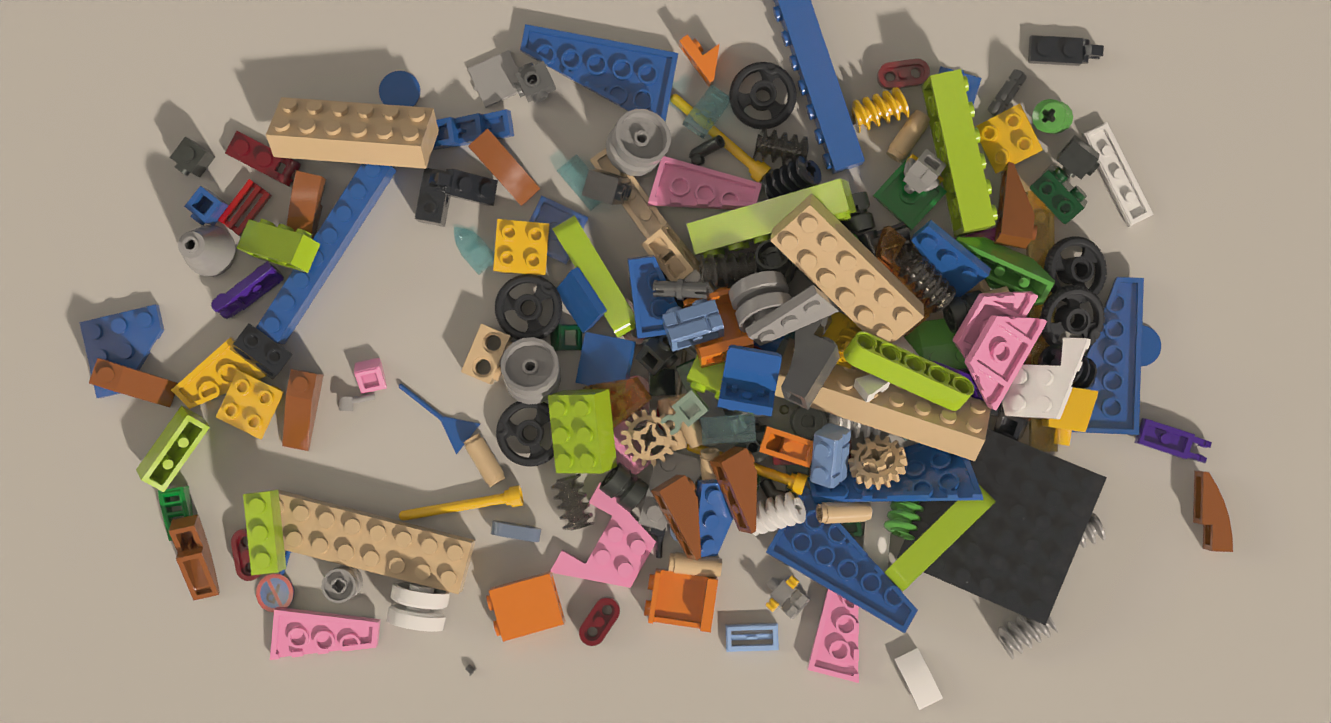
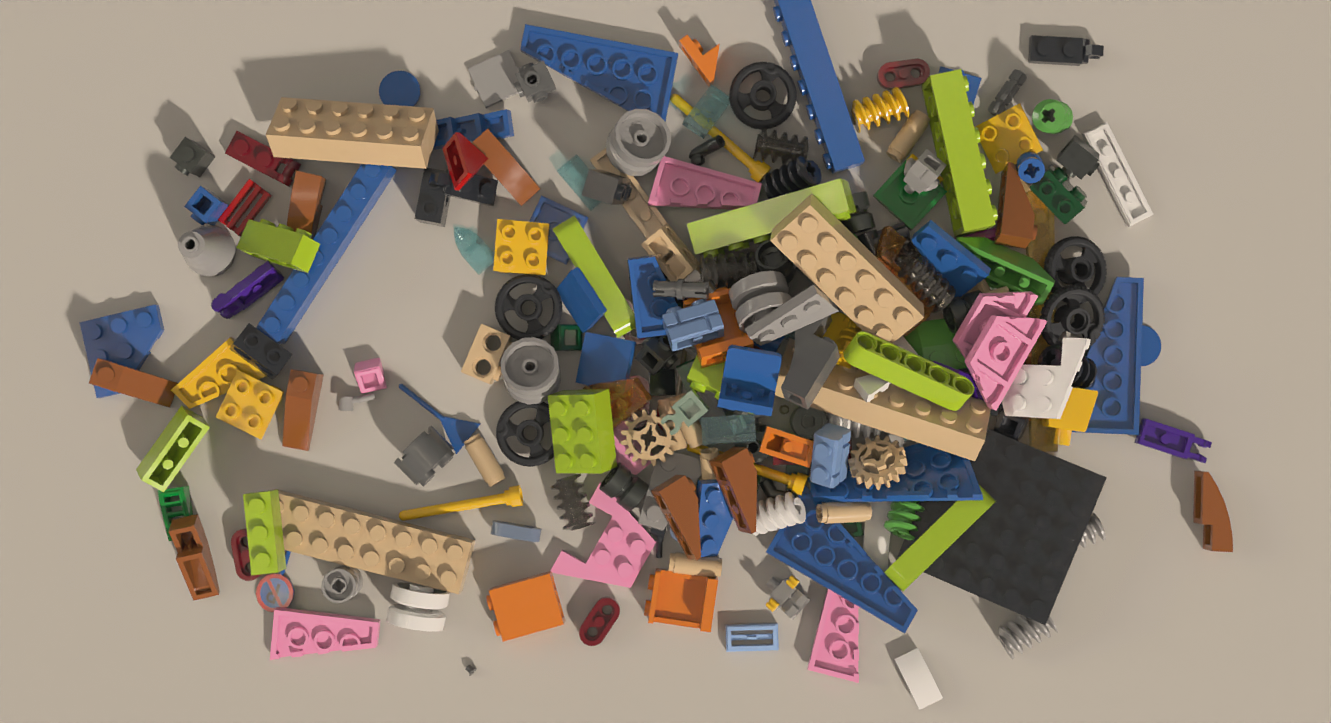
none -> dark grey brick [394,426,455,487]
none -> red slope [442,132,489,190]
none -> blue wheel [1016,152,1045,183]

